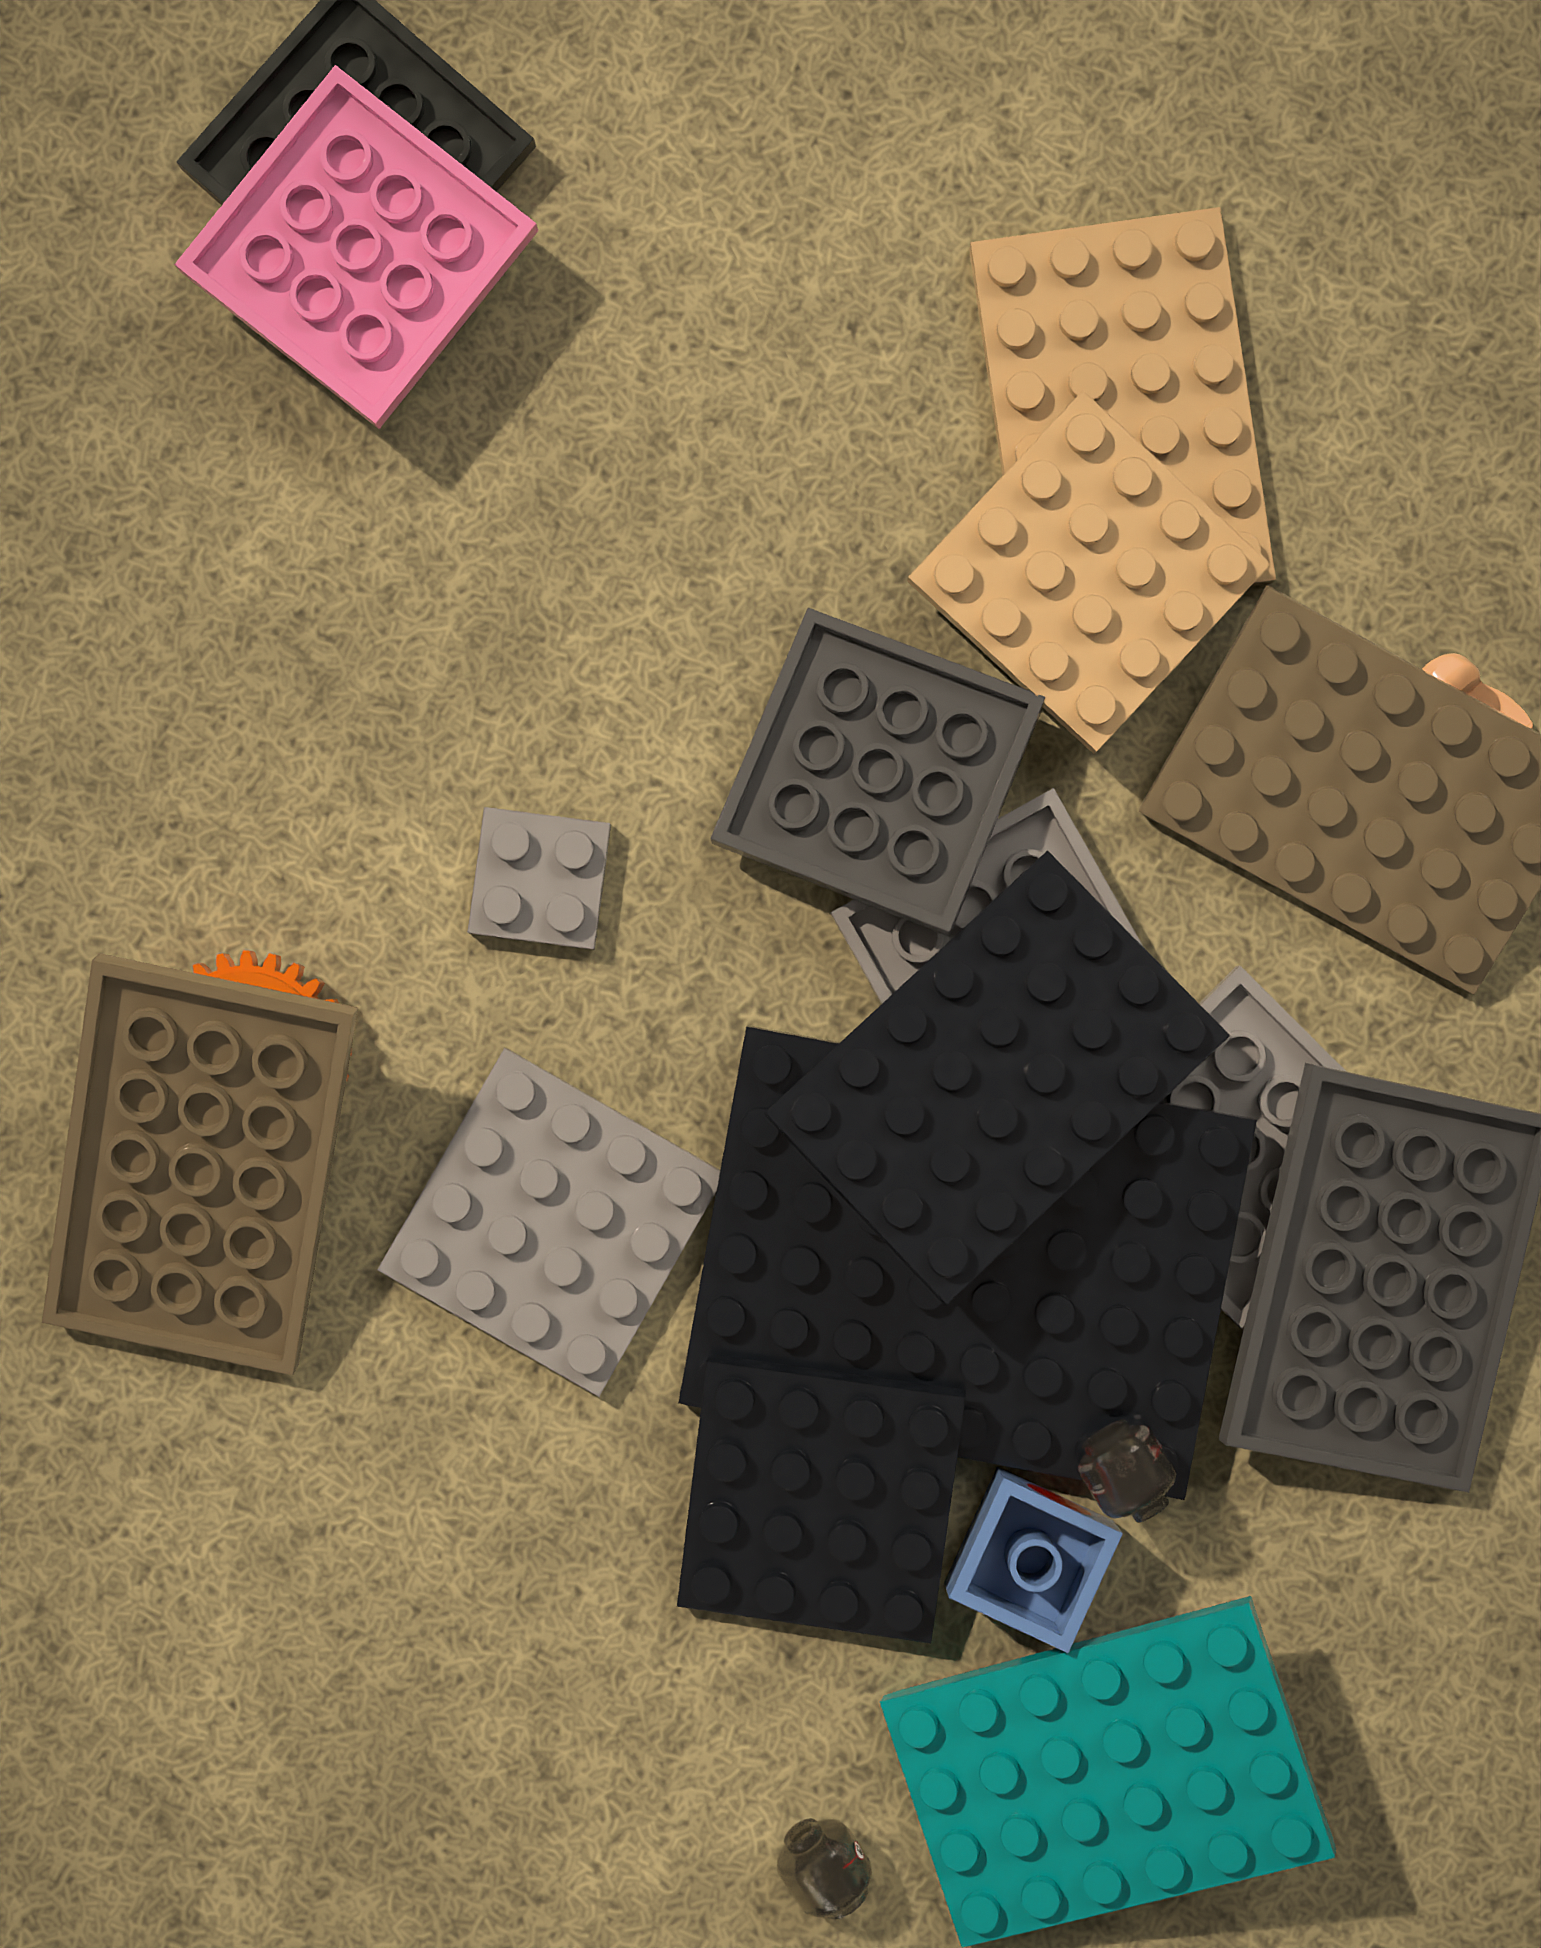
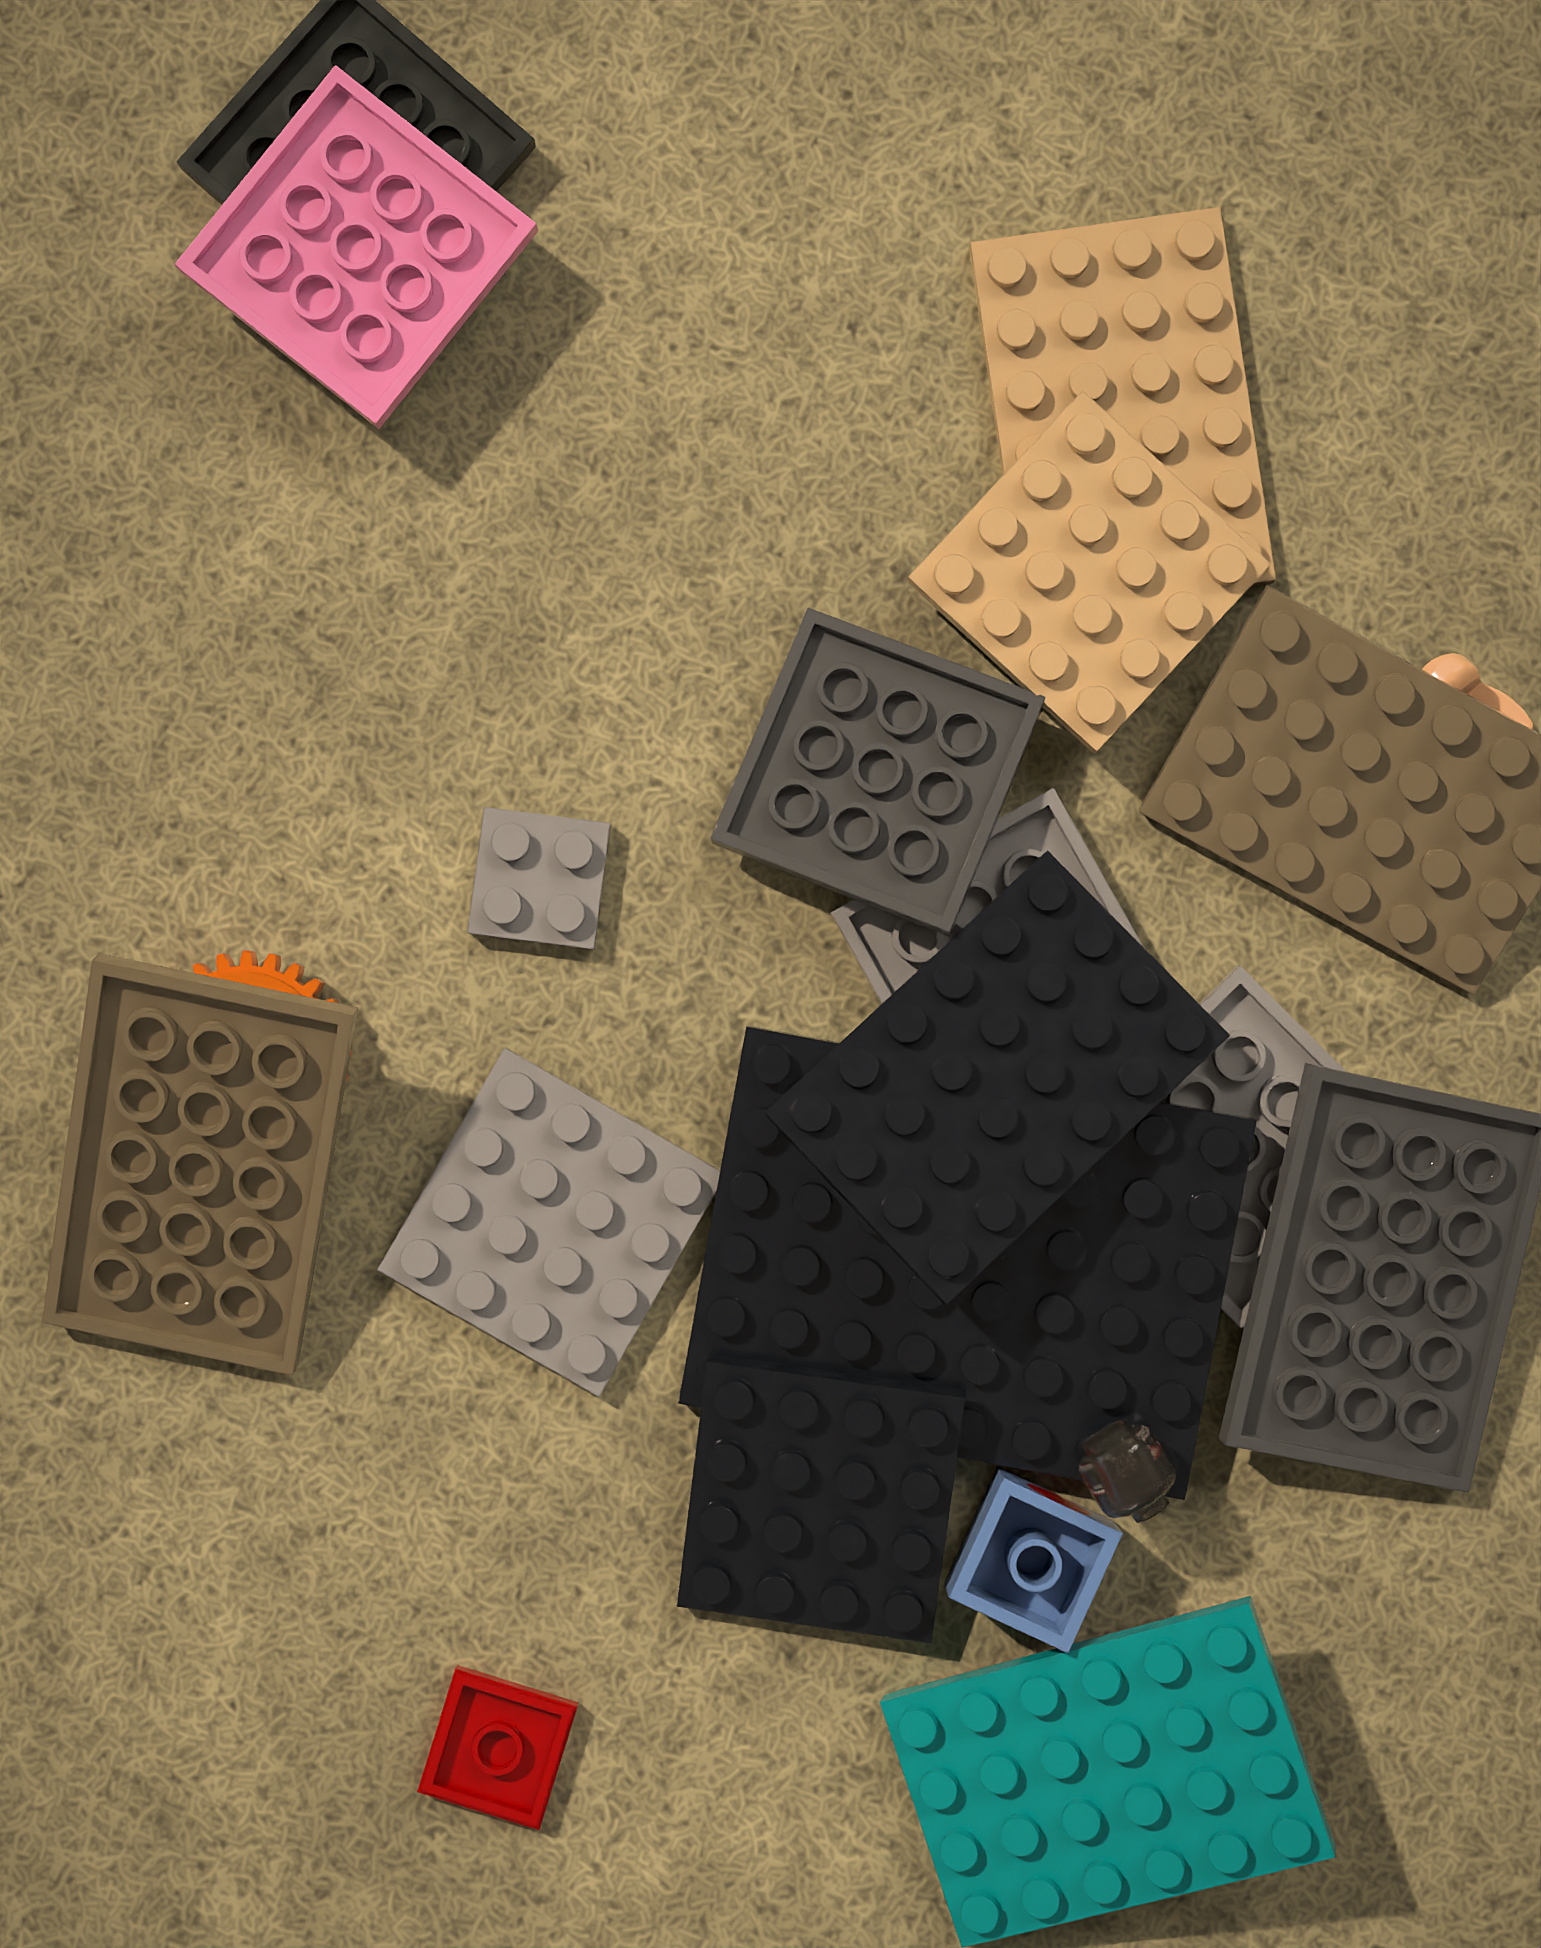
clear smoke head [777,1818,872,1920] -> none
none -> red tile [417,1665,579,1830]

